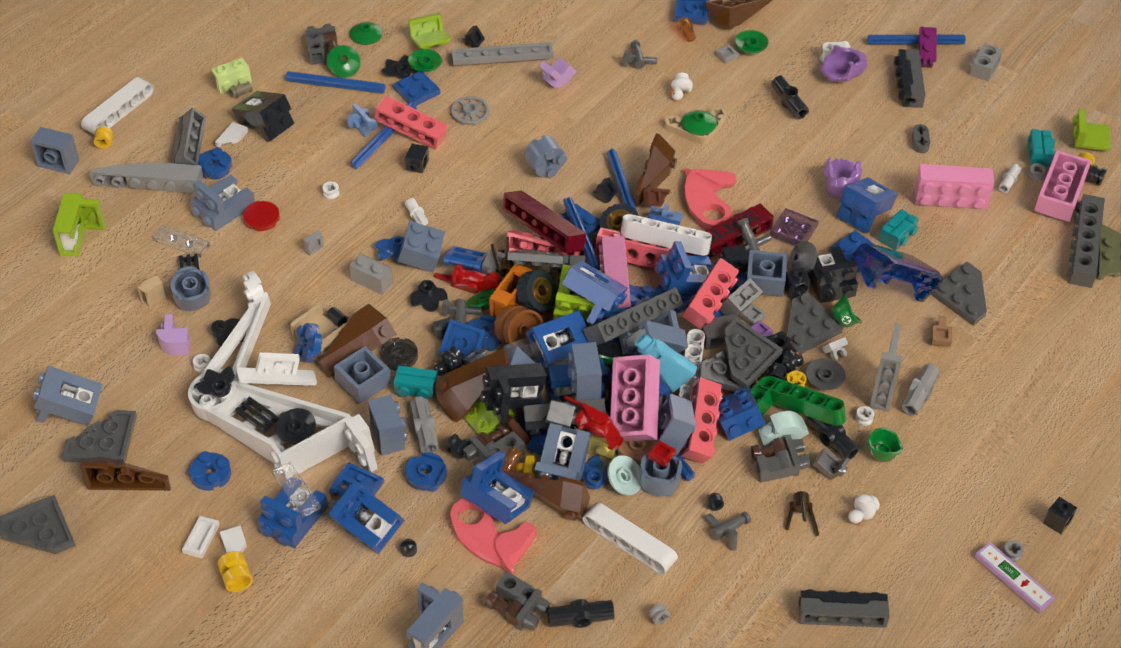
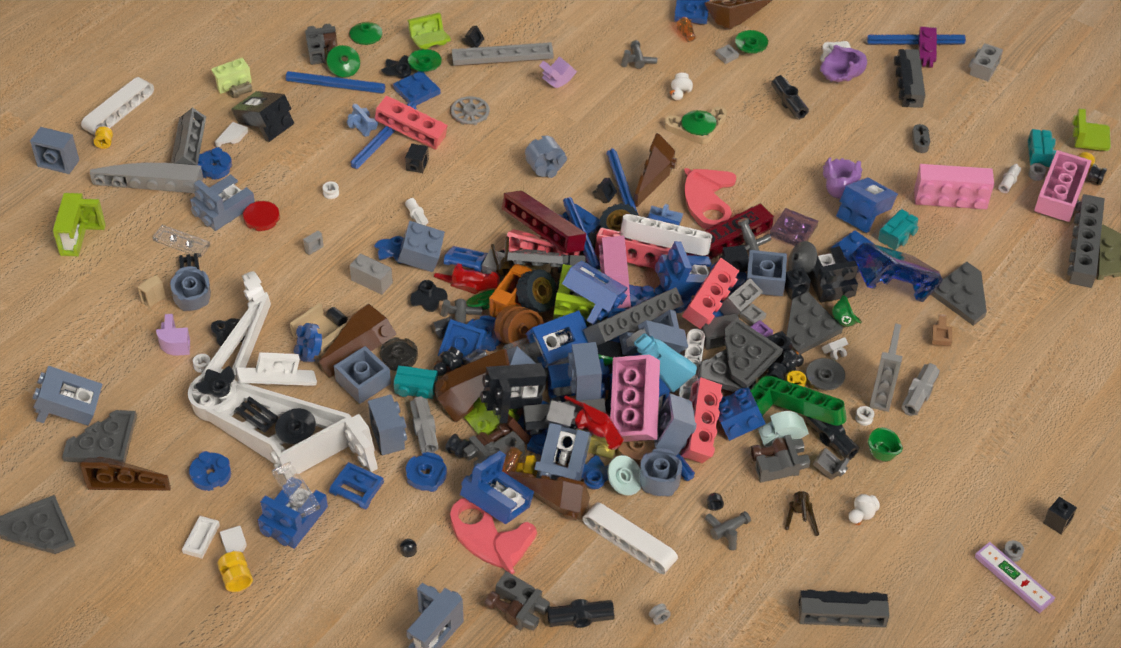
blue brick [329,481,405,554] -> none
copper tile [643,187,670,207] -> none
red tile [648,440,676,467] -> none

